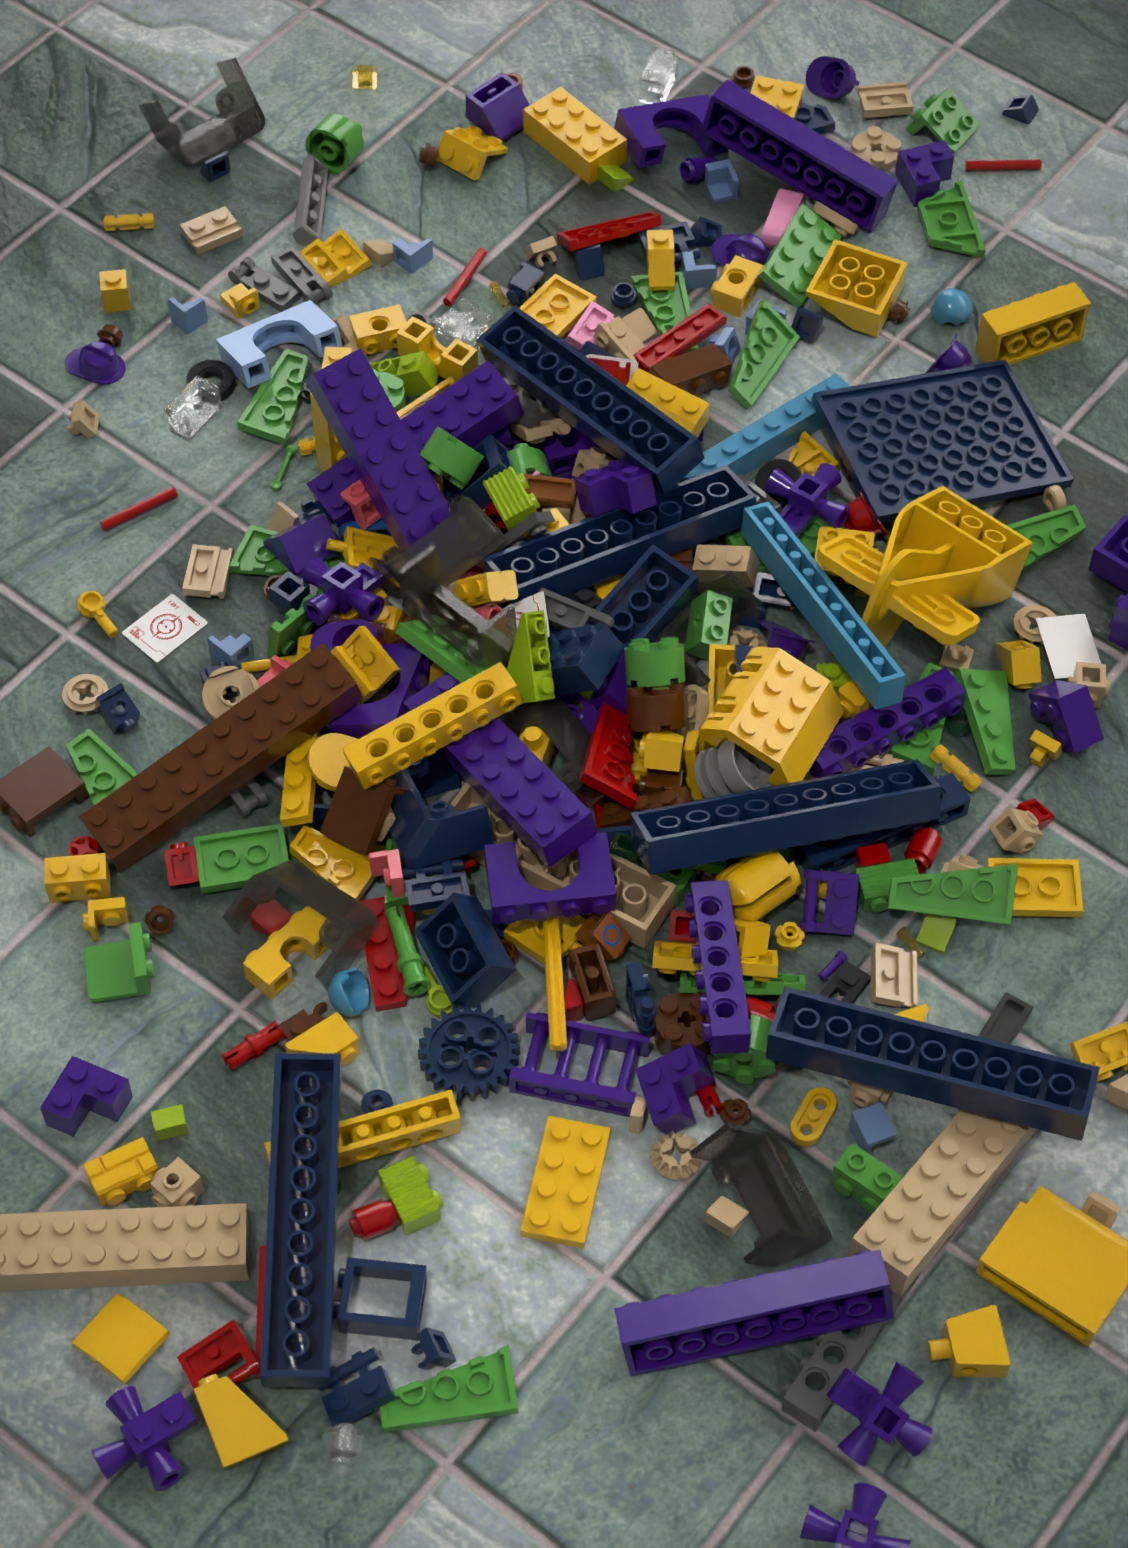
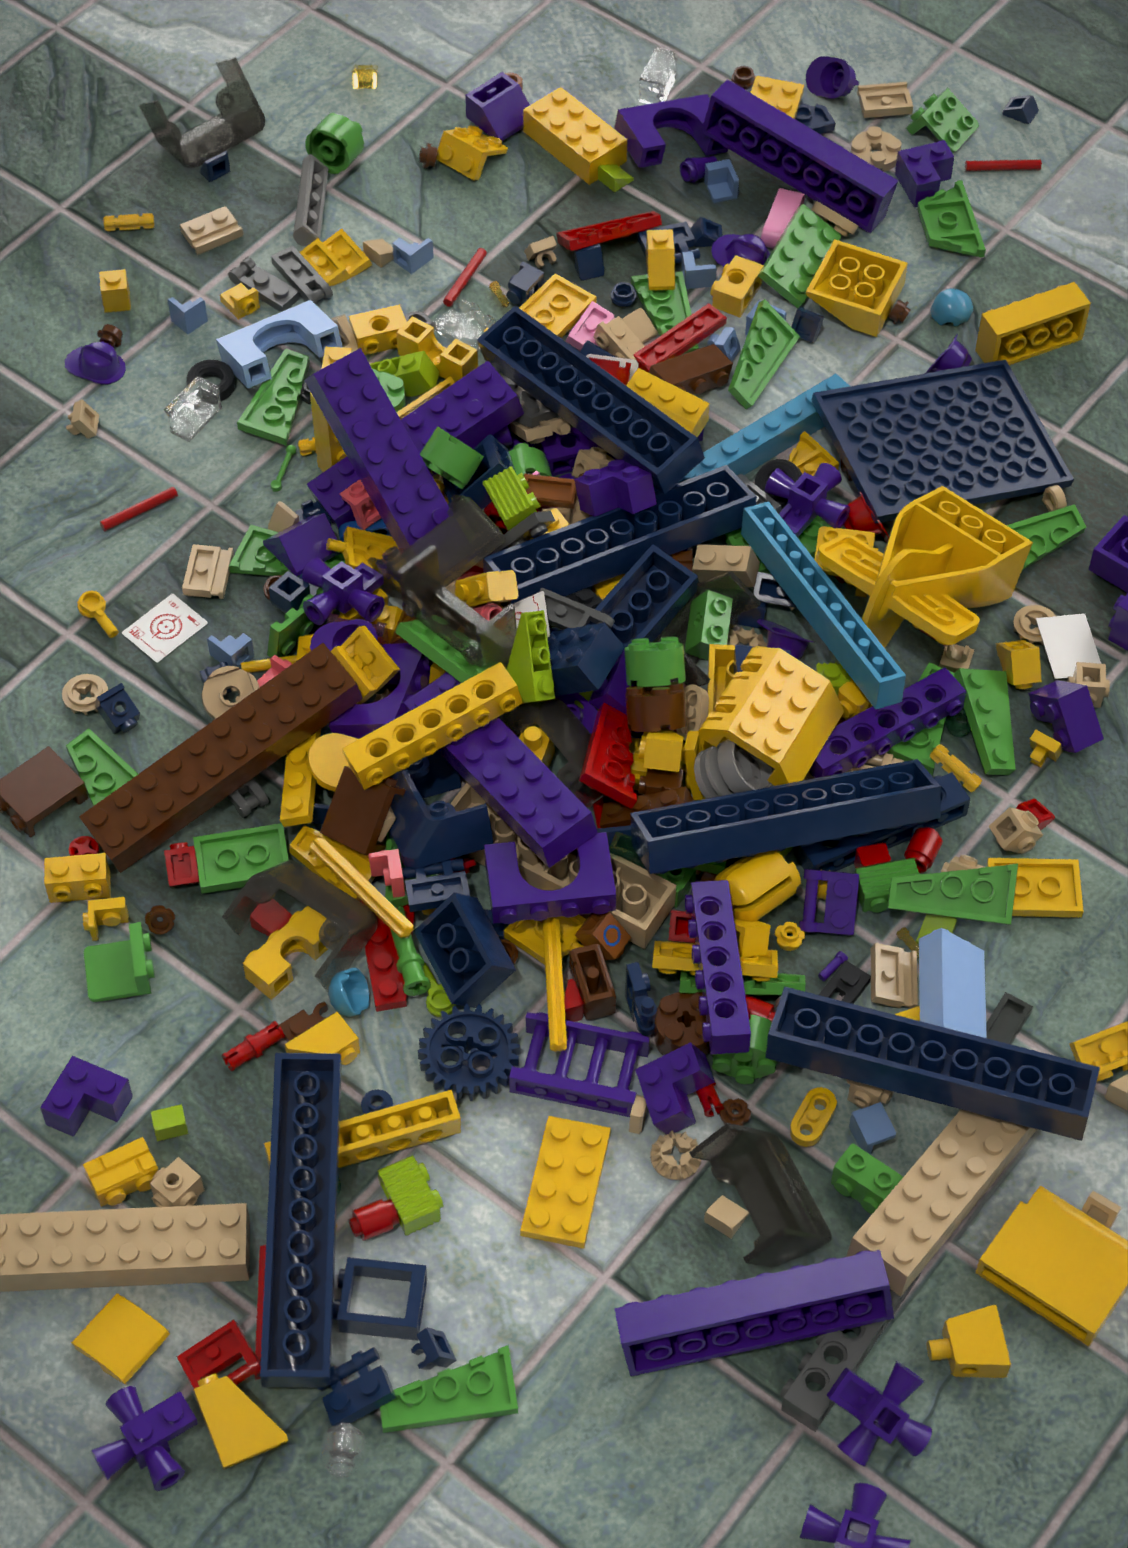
none -> yellow axle [310,837,414,938]
none -> light blue brick [919,928,987,1038]

